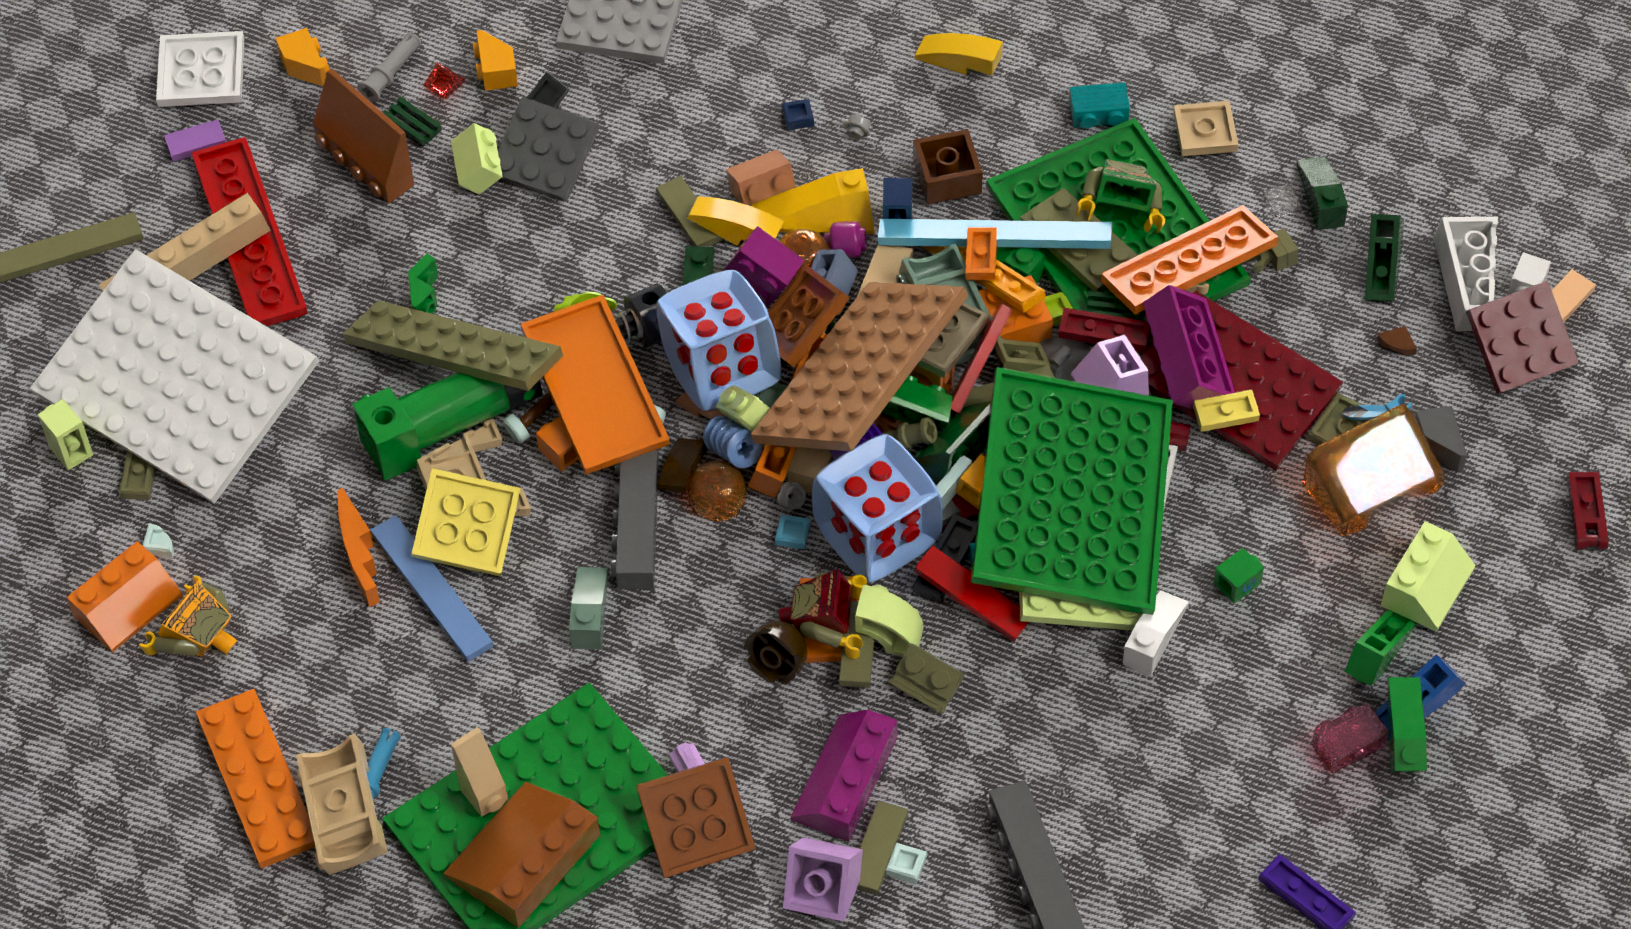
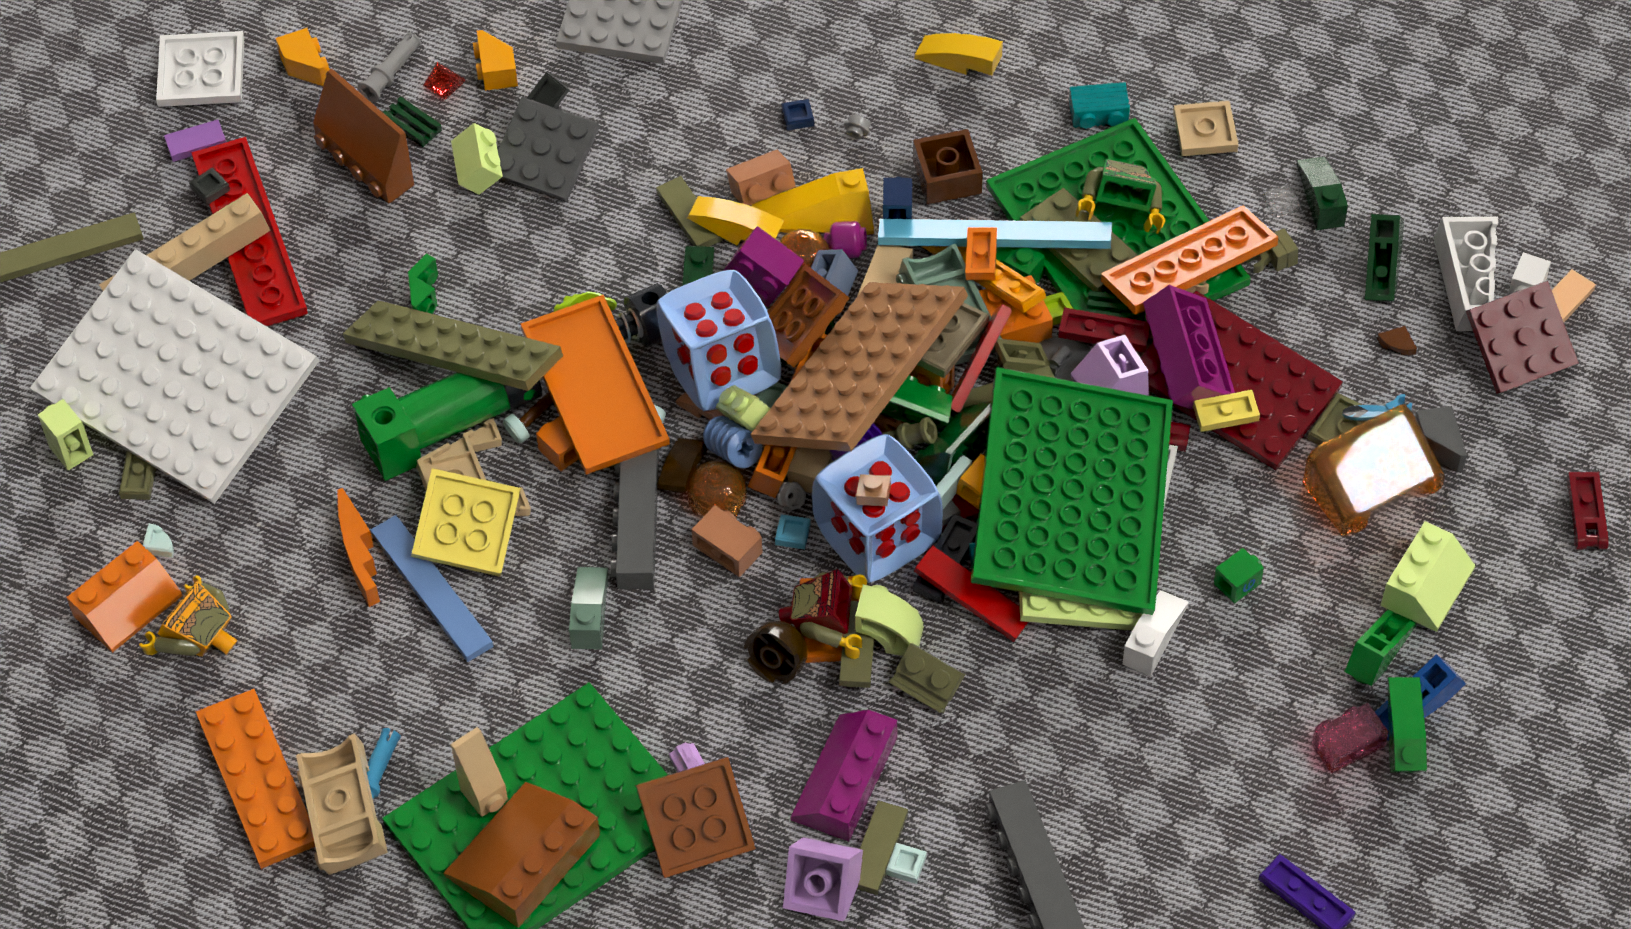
none -> pearl dark grey tile [189,168,230,205]
none -> nougat brick [691,505,763,577]
none -> medium nougat plate [856,474,891,506]

